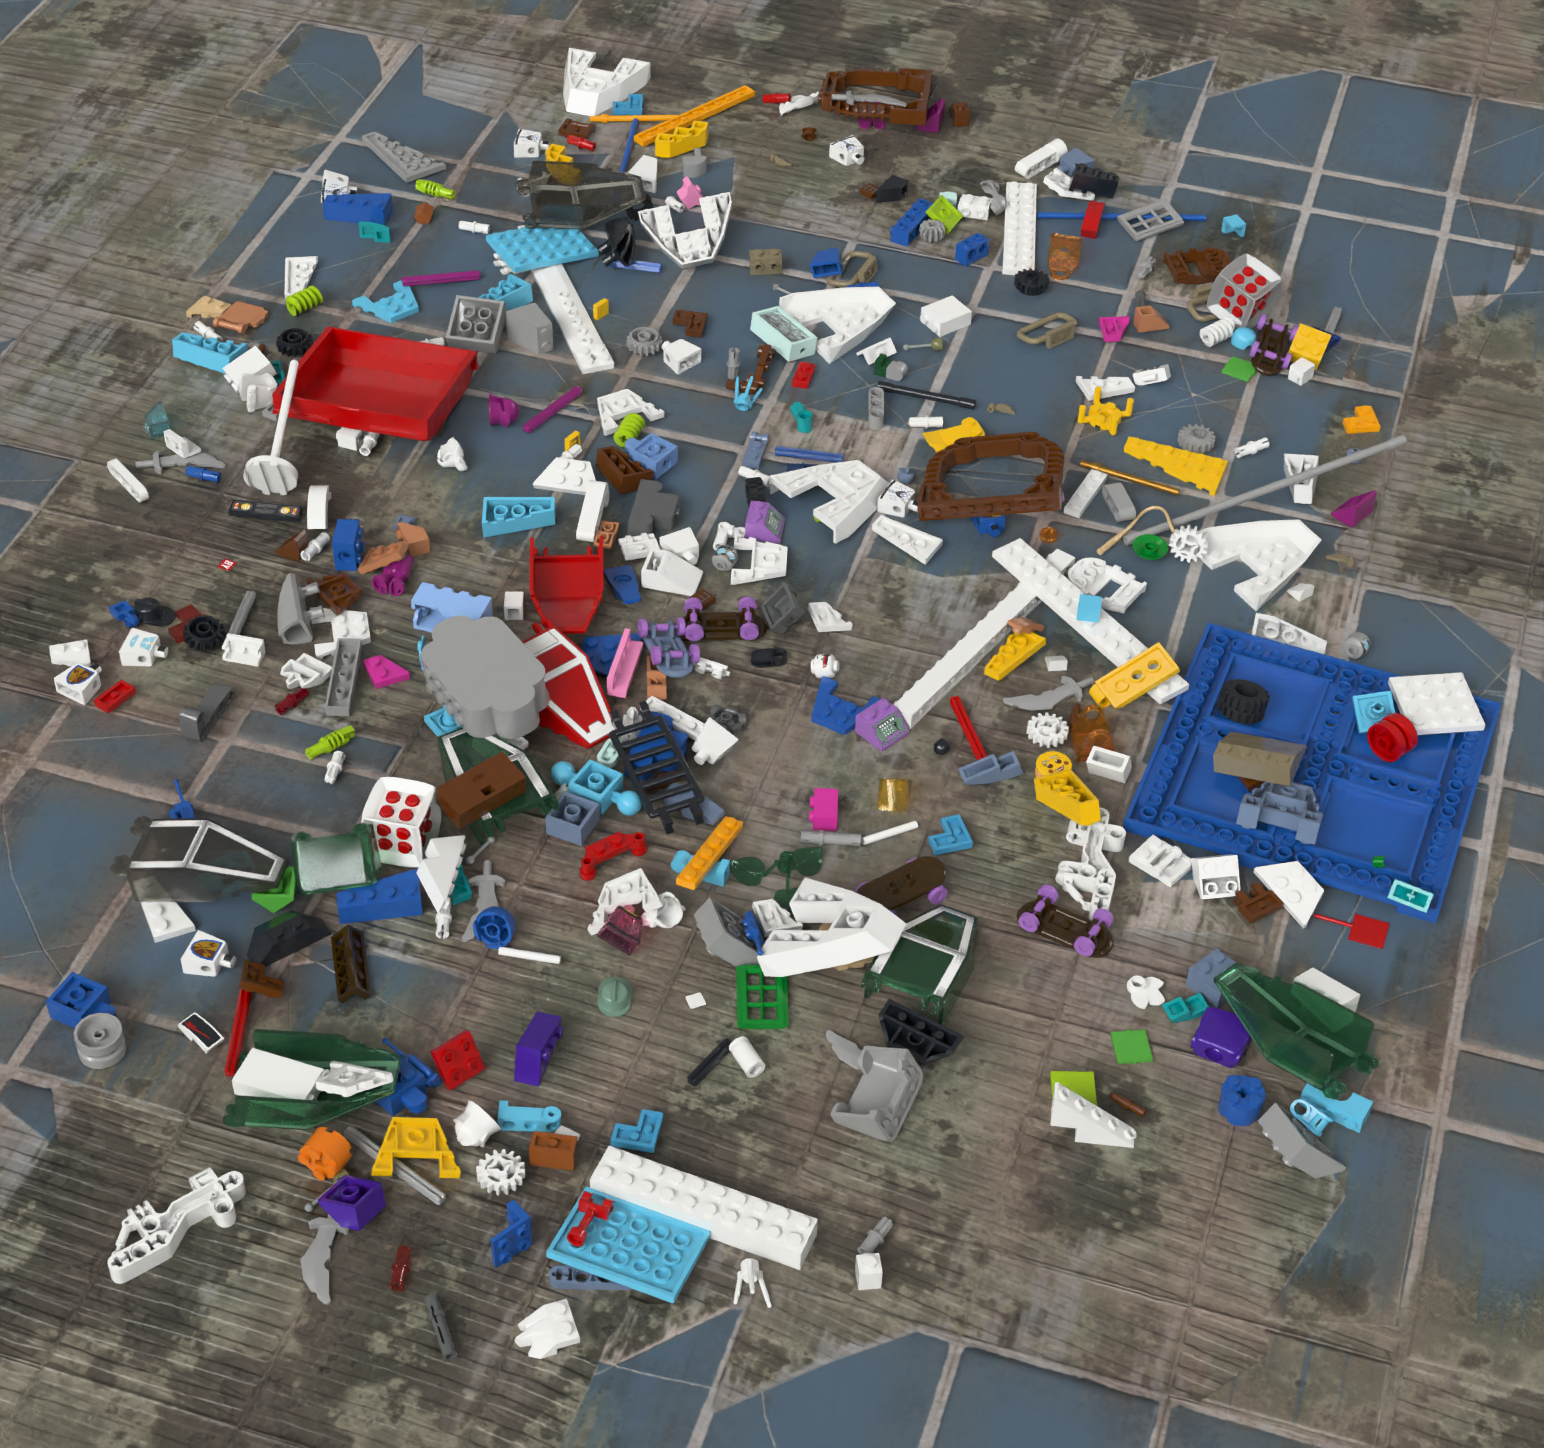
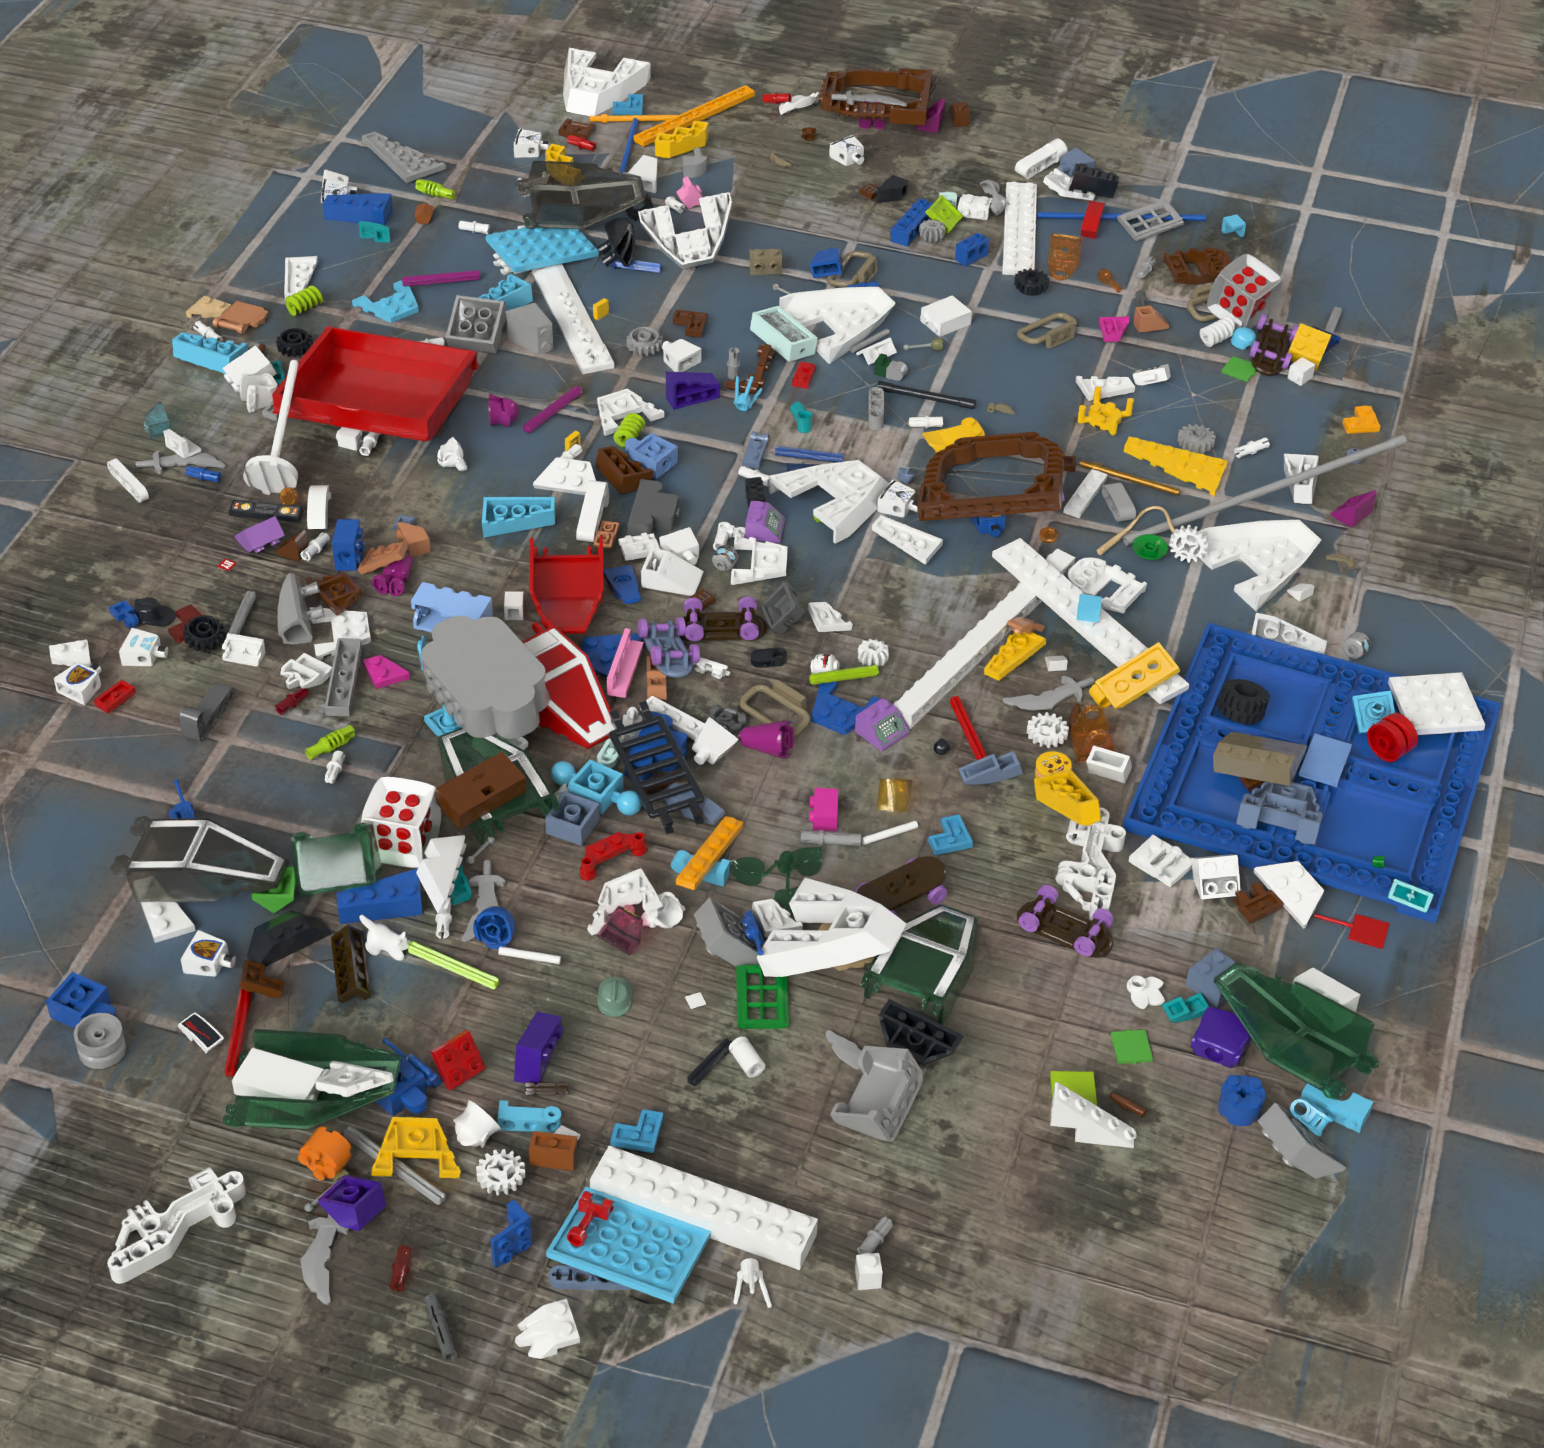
none -> medium lavender slope [234,516,285,553]
none -> clear orange tile [279,487,298,505]
none -> white animal [359,915,411,961]
none -> axle [408,941,500,990]
none -> dark brown axle [525,1082,568,1095]
none -> dark purple wedge [666,371,720,410]
none -> magenta cone [738,720,794,759]
none -> dark tan bar [739,679,810,736]
none -> lime axle [809,665,879,685]
none -> light grey bar [850,328,890,353]
none -> white gear [858,638,889,666]
none -> reddish brown tile [1063,456,1076,472]
none -> clear orange plate [1098,268,1122,293]
none -> medium blue tile [1299,733,1352,787]

